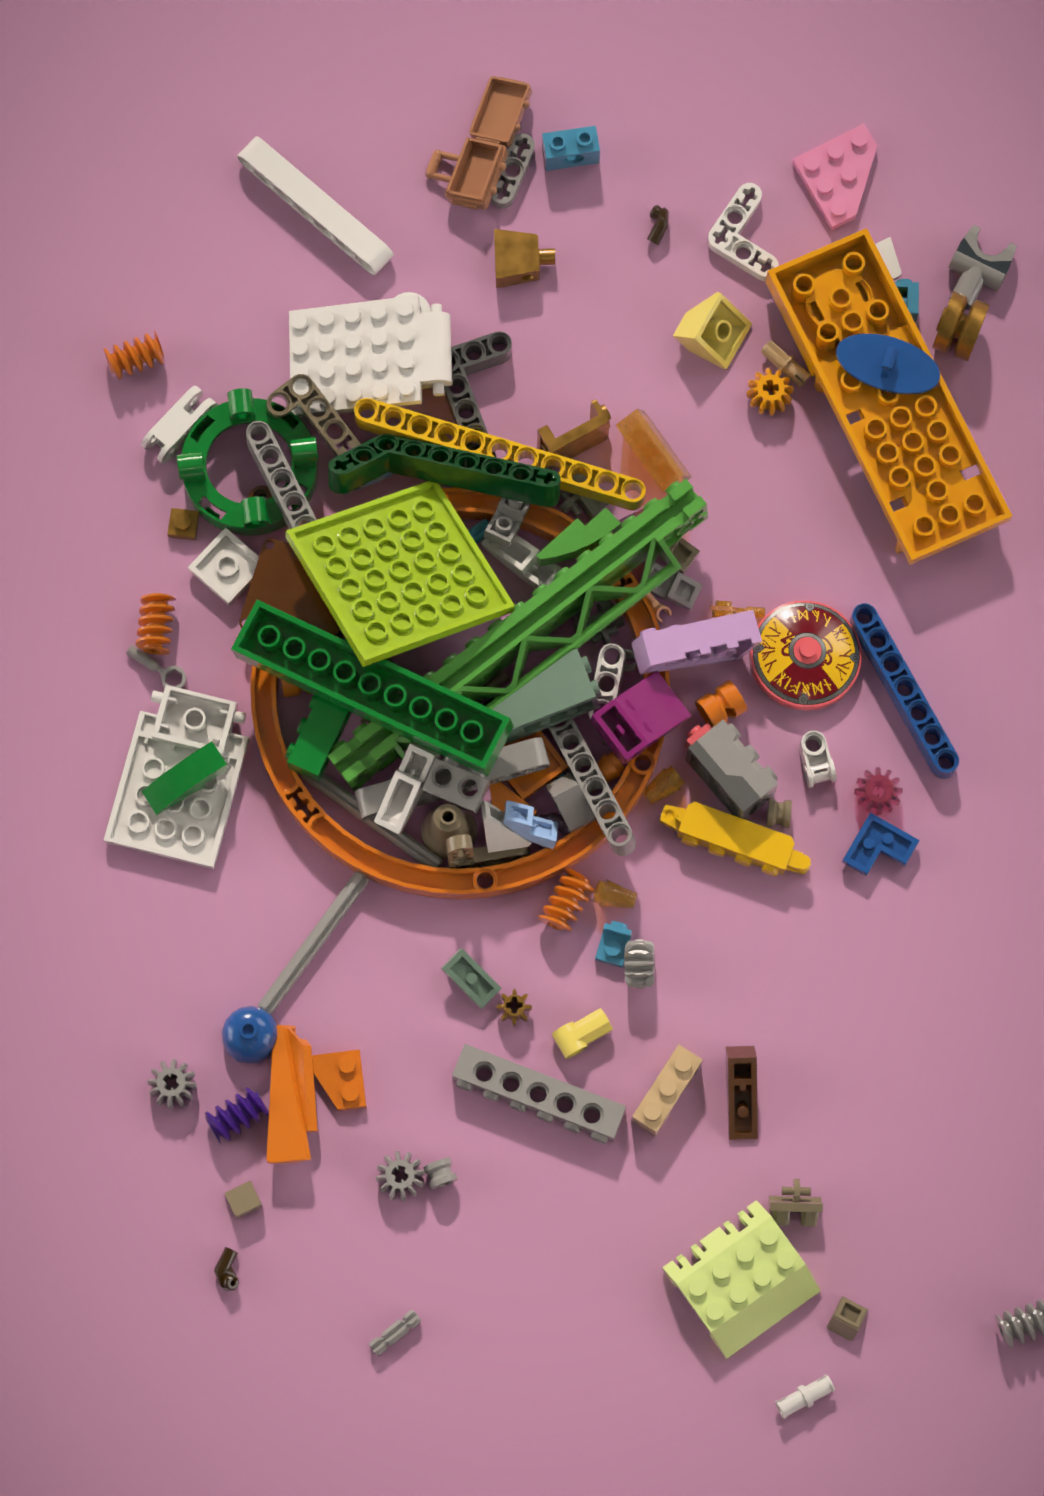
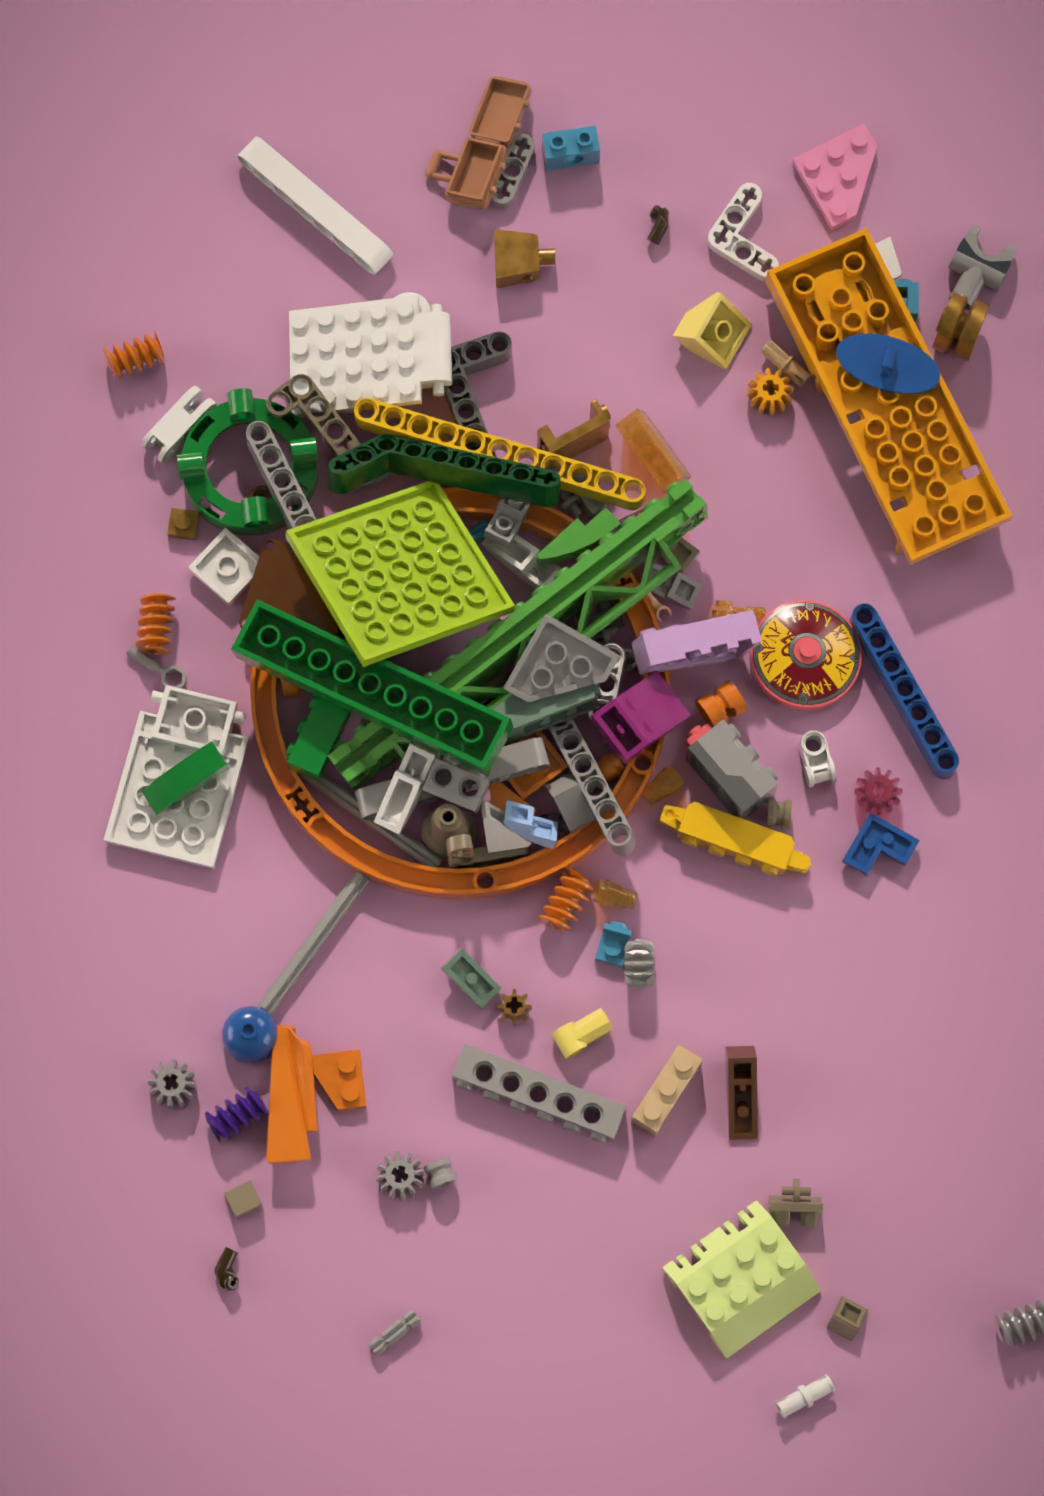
none -> light grey plate [503,614,620,702]

